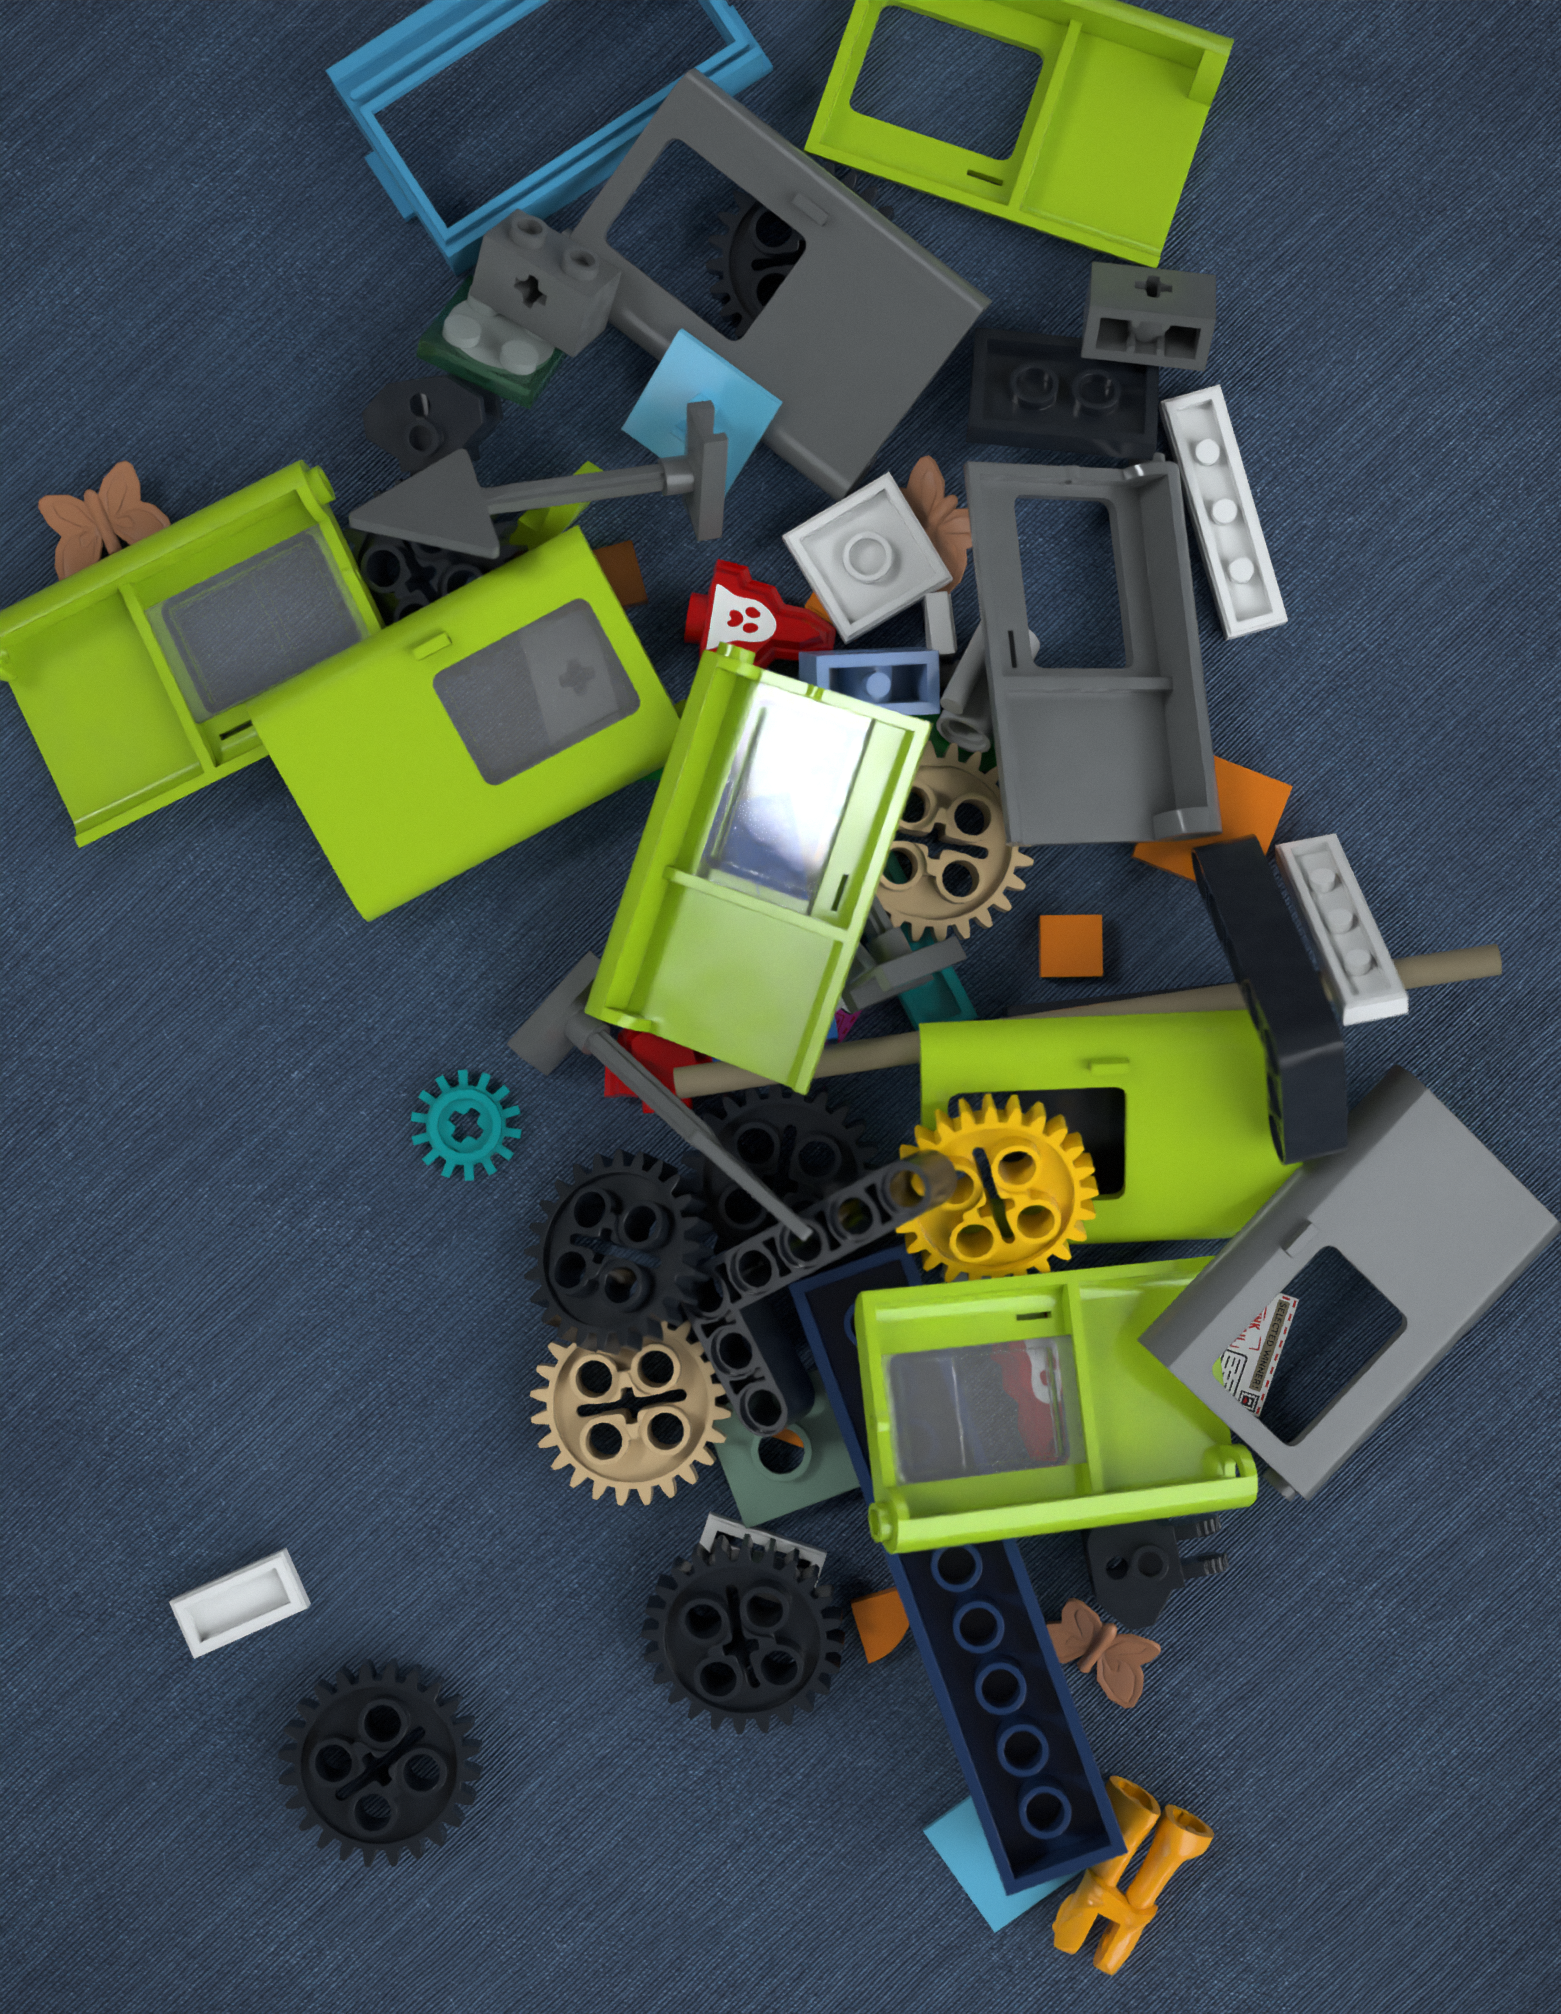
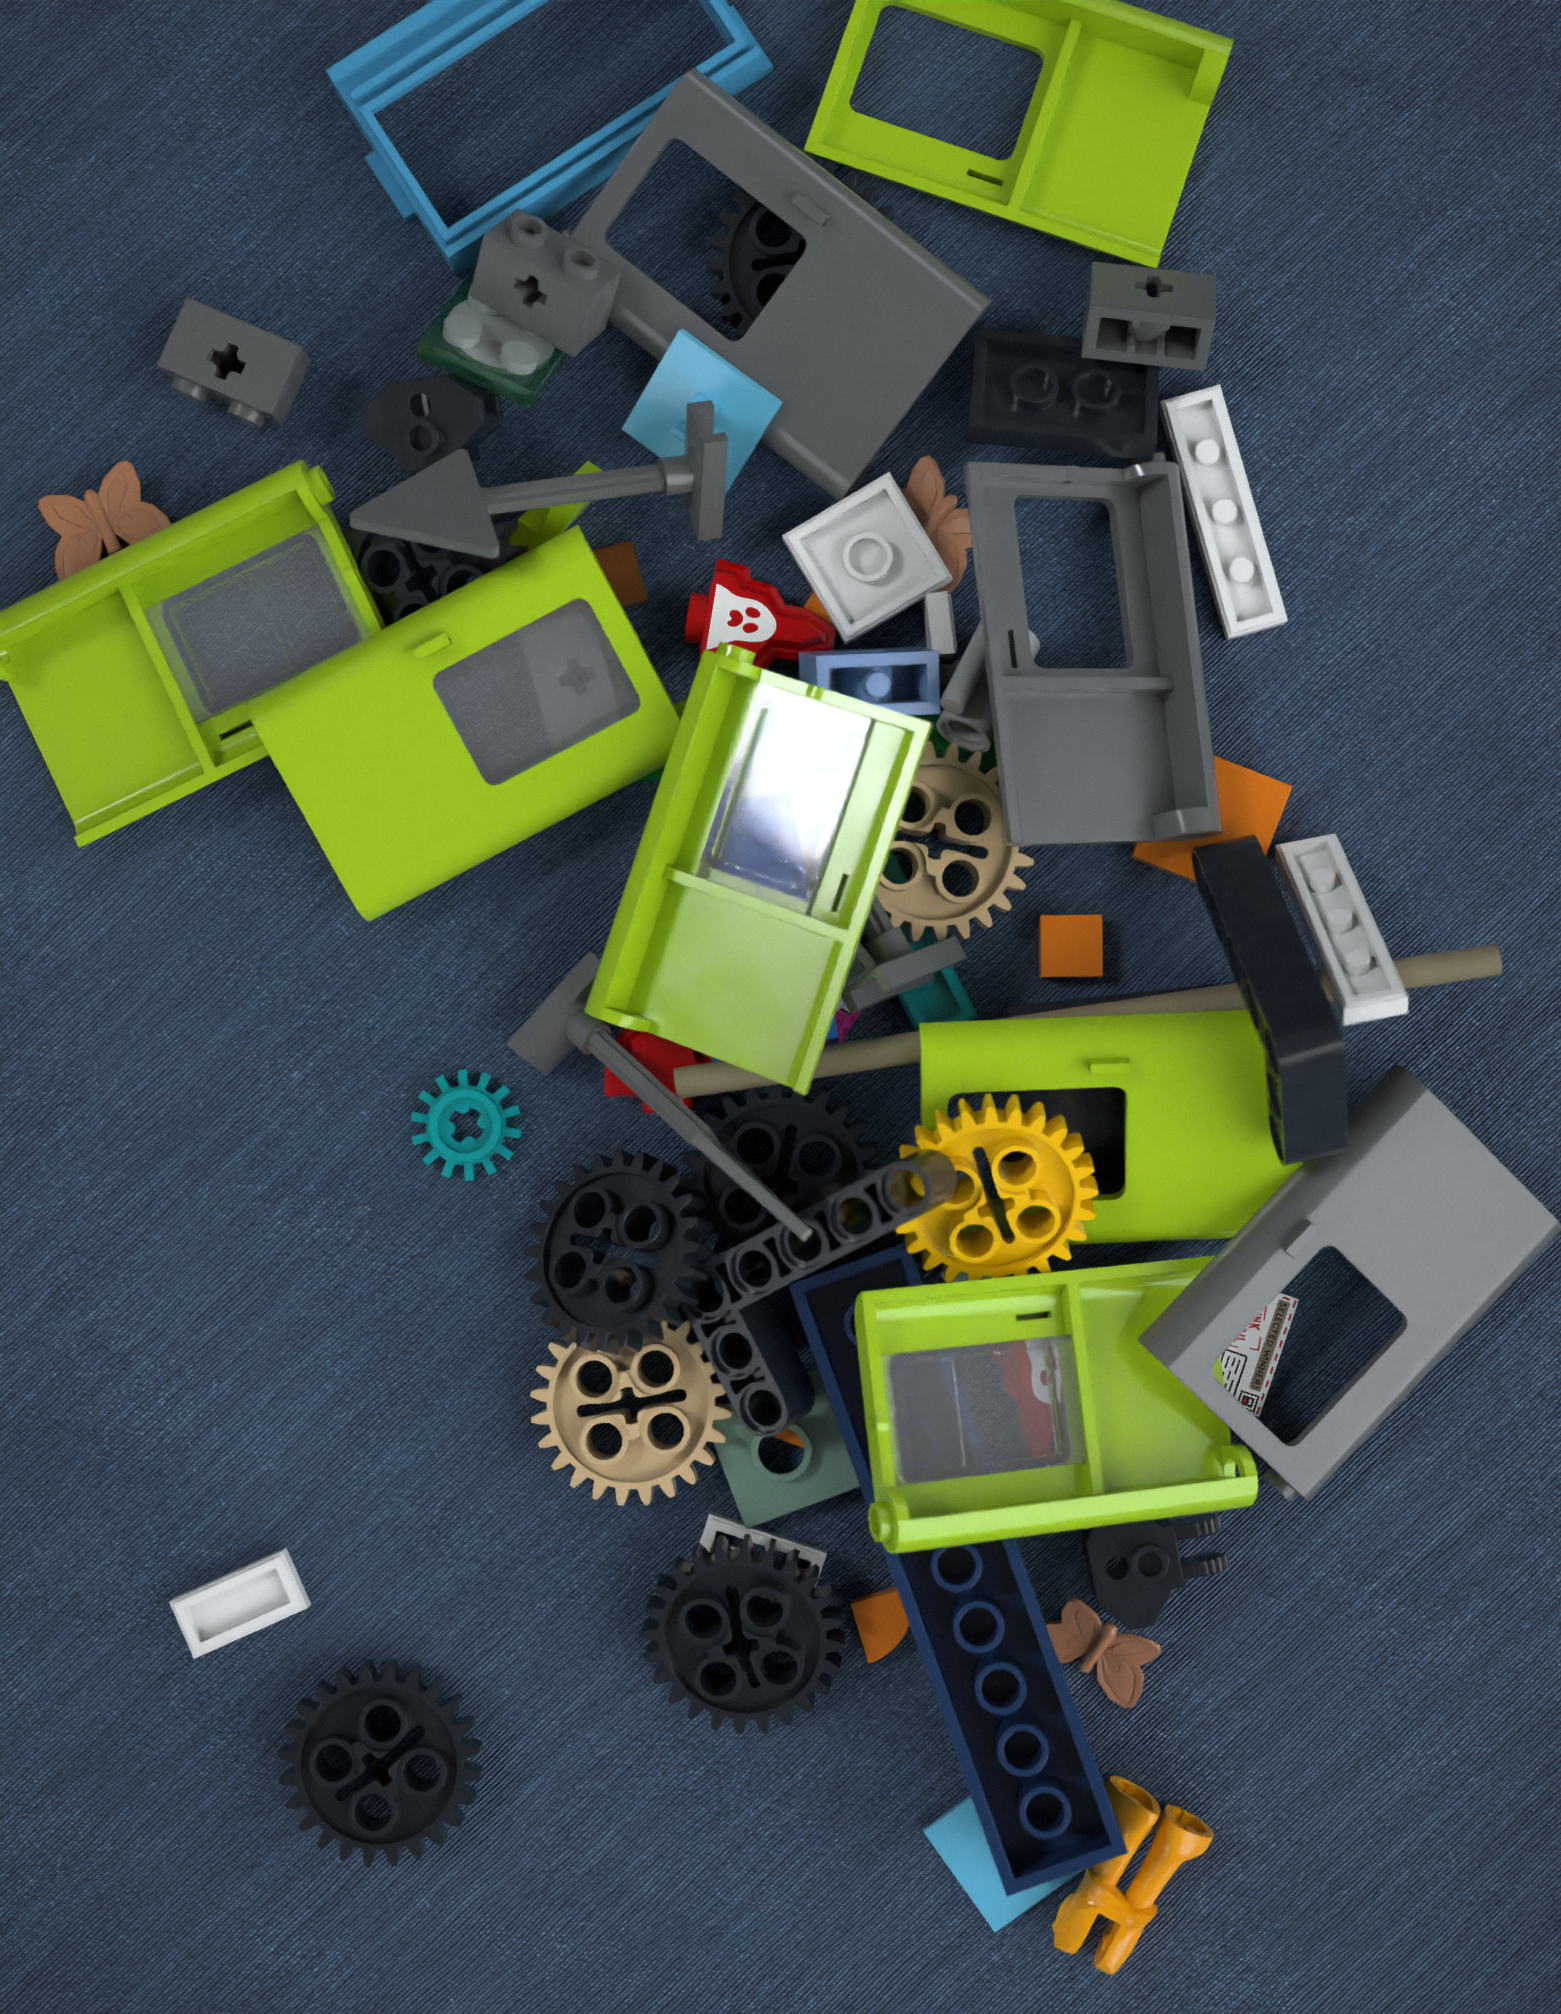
none -> dark grey brick [157,297,311,429]

